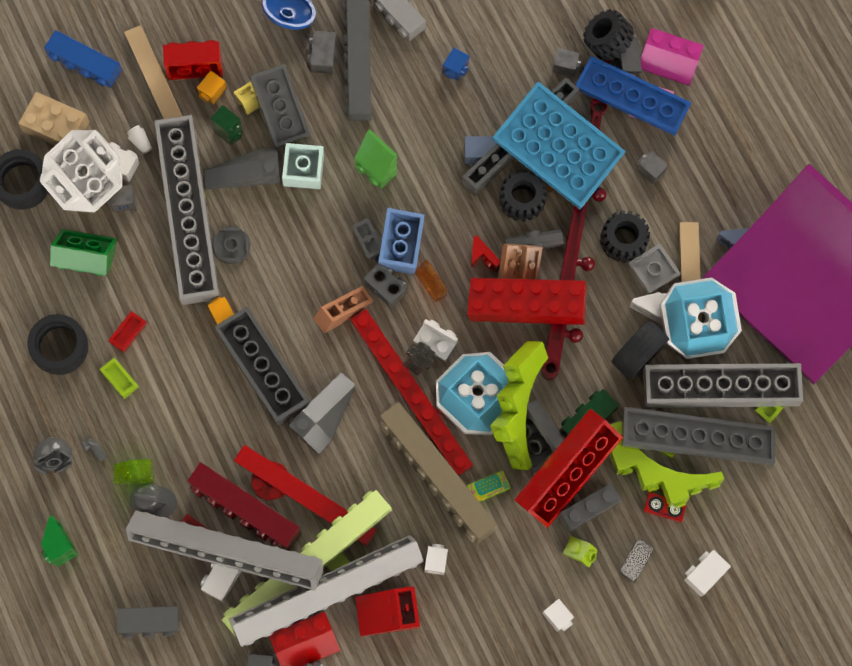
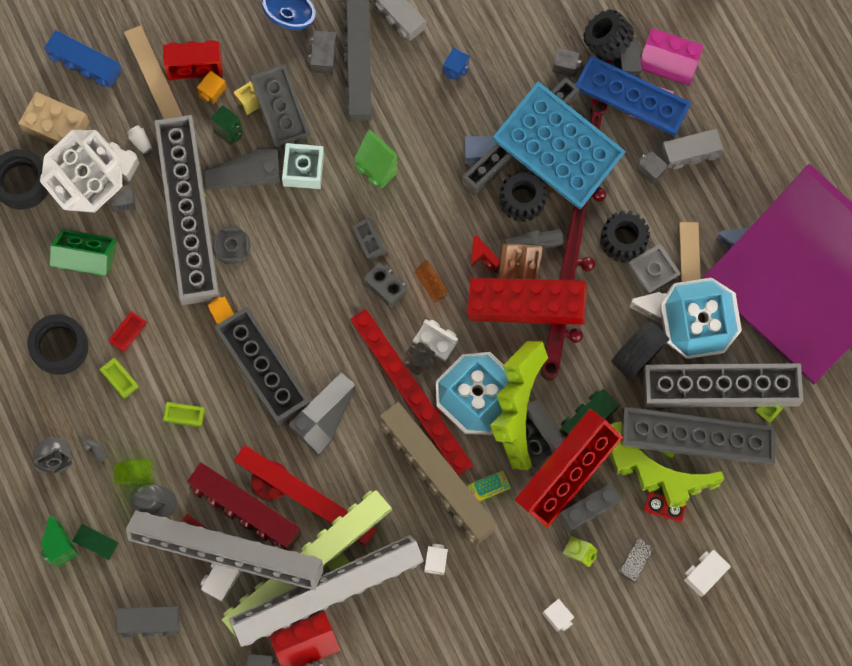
nougat slope [313,286,374,334] -> none
red slope [355,586,420,637] -> none
medium blue slope [378,208,425,275] -> none
none -> dark green slope [72,524,118,560]
none -> lime tile [163,402,205,428]
none -> light grey brick [661,129,723,169]

